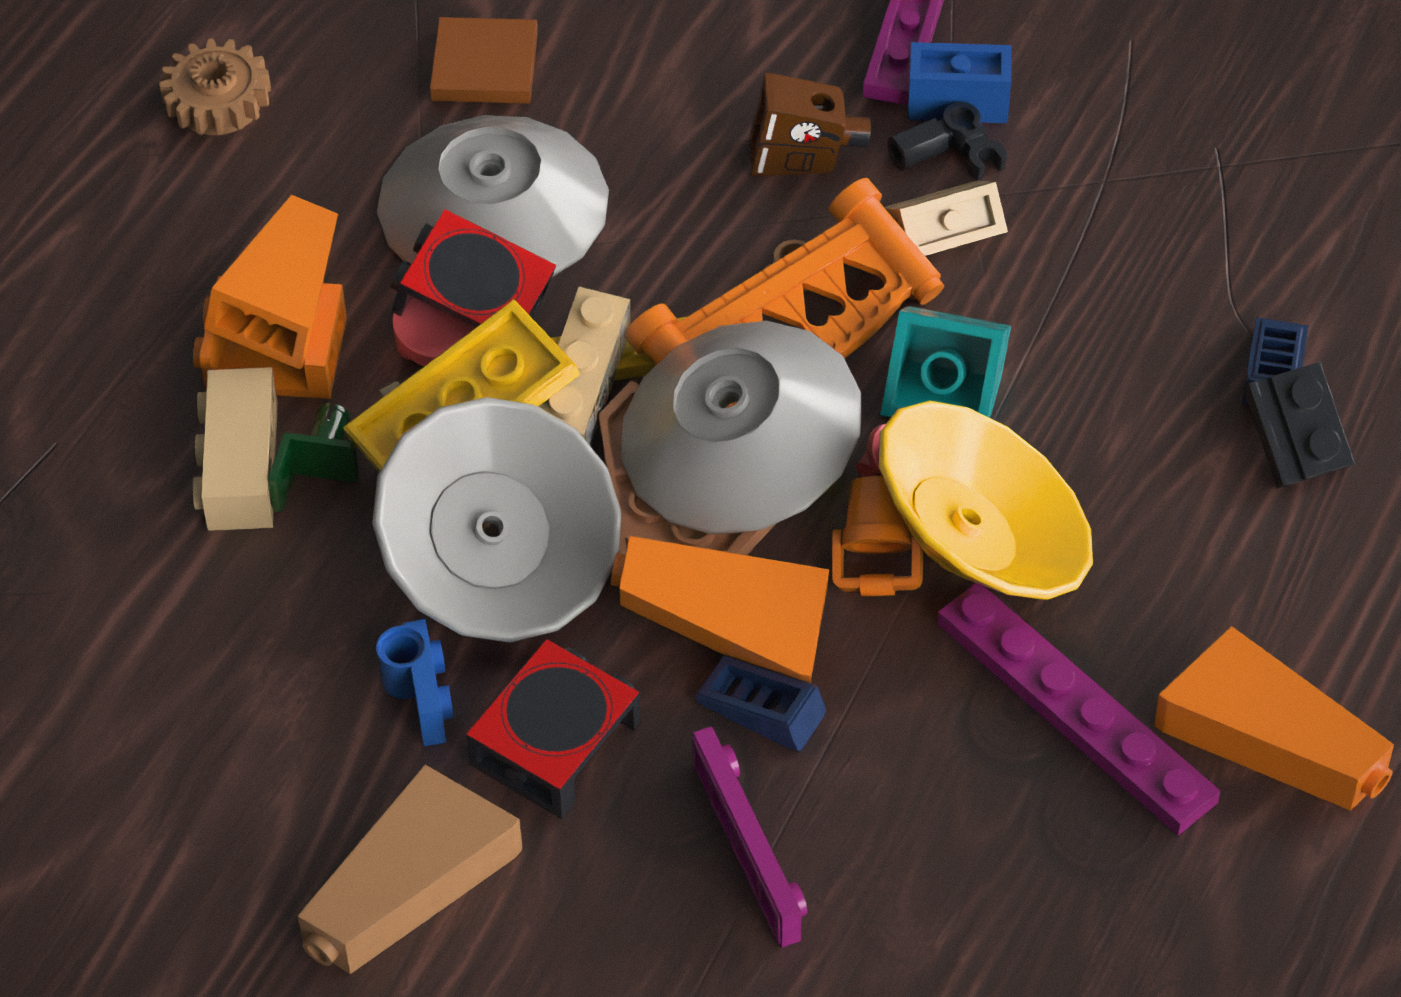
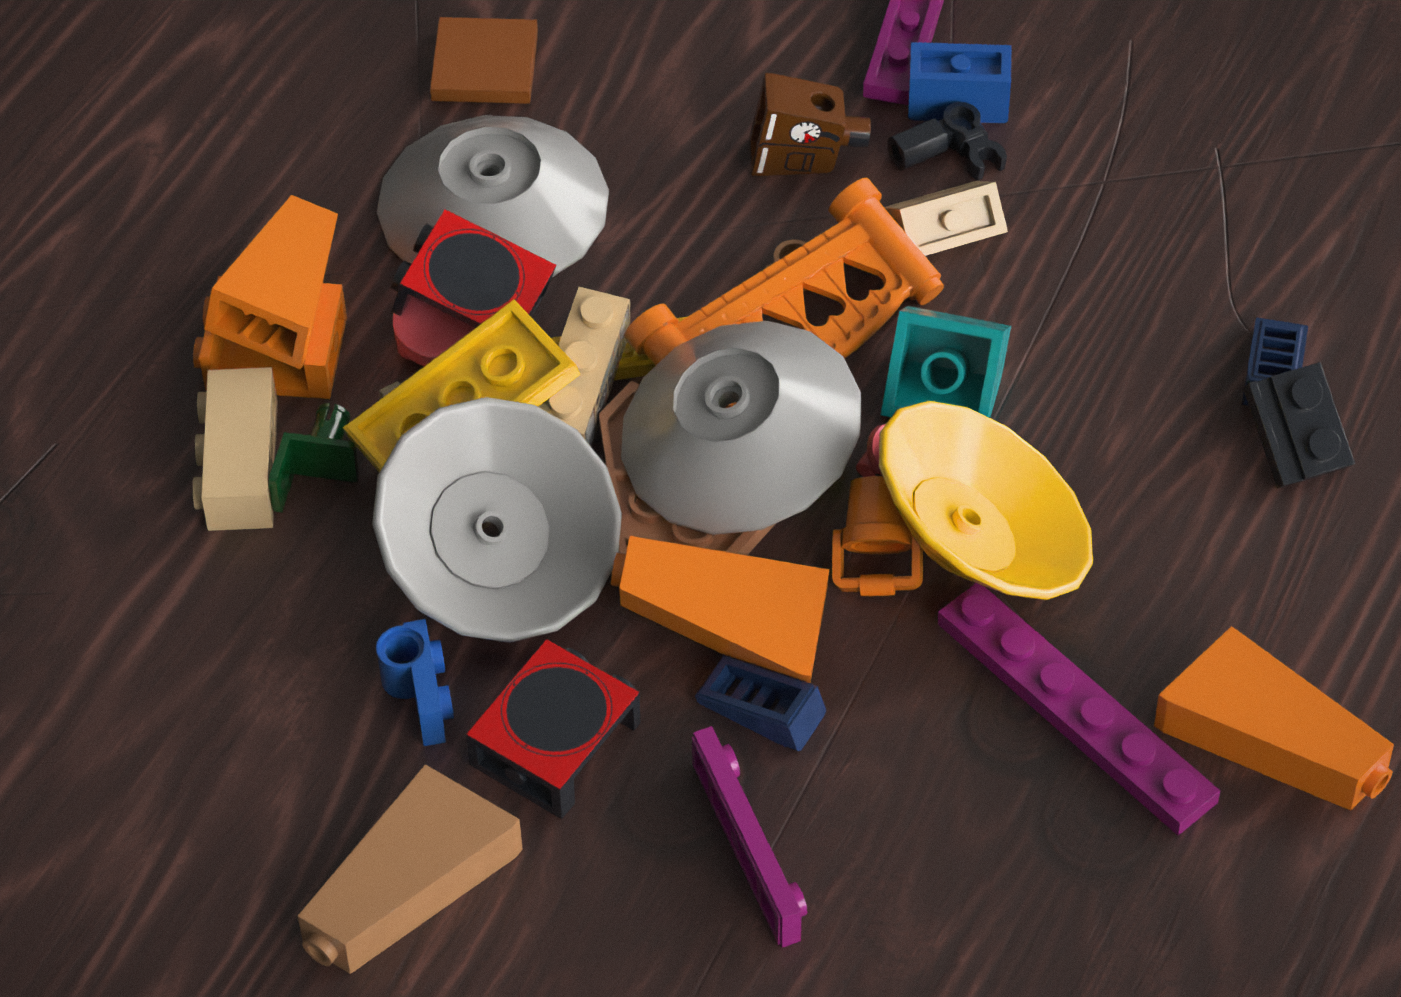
medium nougat gear [159,39,271,135] -> none

